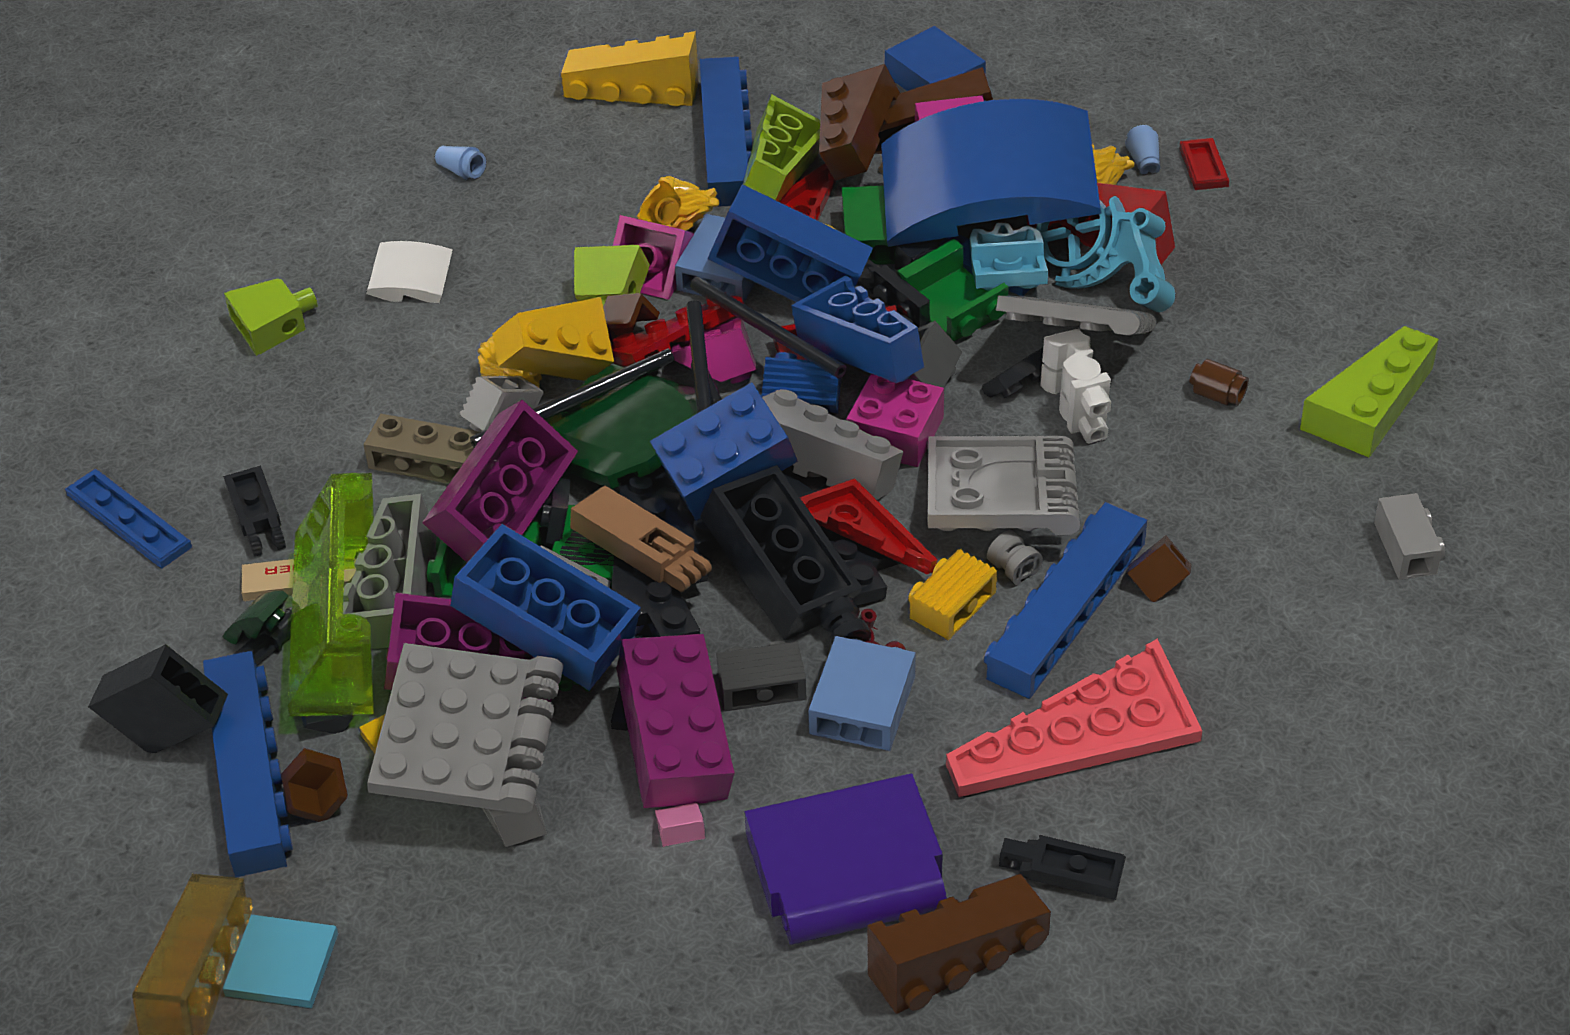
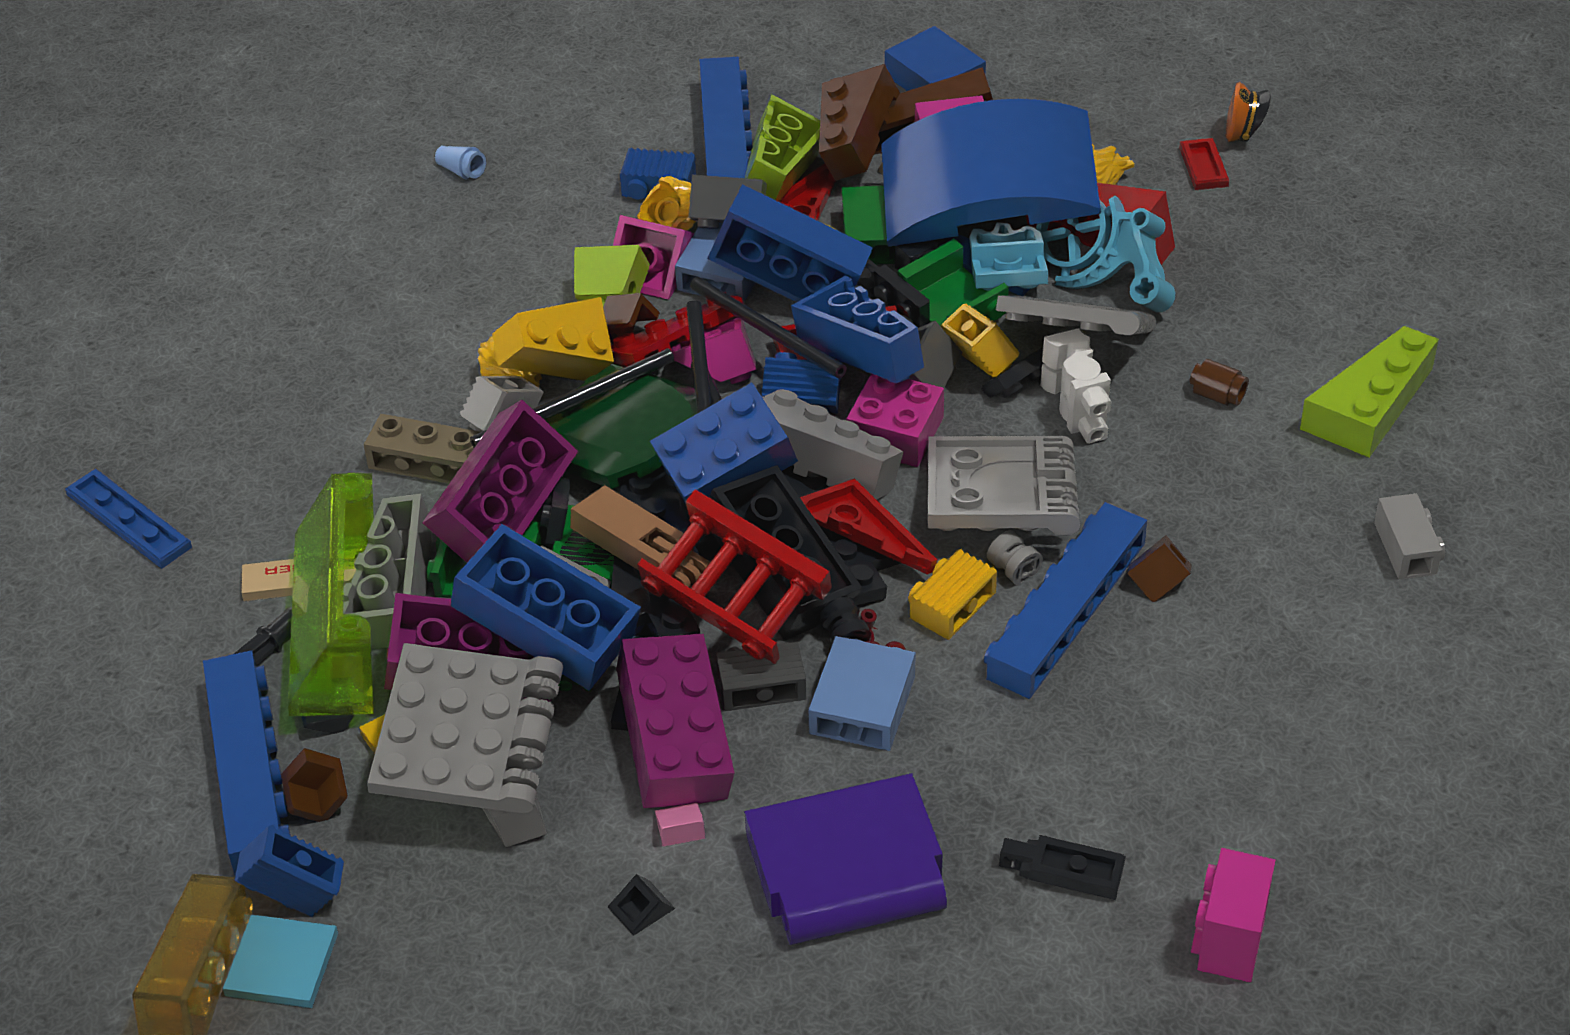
black brick [88,644,228,753] -> none
dark green slope [222,590,289,645] -> none
black hinge [223,465,286,557] -> none
lime torso [224,279,318,356] -> none
white slope [366,241,453,303] -> none
yellow wedge [561,31,699,106] -> none
reddish brown wedge [867,874,1051,1014] -> none
coral wing [946,638,1202,797] -> none
light blue cone [1125,125,1160,174] -> none
none -> blue brick [235,825,344,917]
none -> black slope [608,874,676,936]
none -> blue brick [620,147,696,200]
none -> red fence [637,489,832,664]
none -> dark grey brick [689,175,767,229]
none -> yellow brick [941,303,1019,377]
none -> dark pink brick [1191,848,1276,982]
none -> piece [1225,81,1271,142]

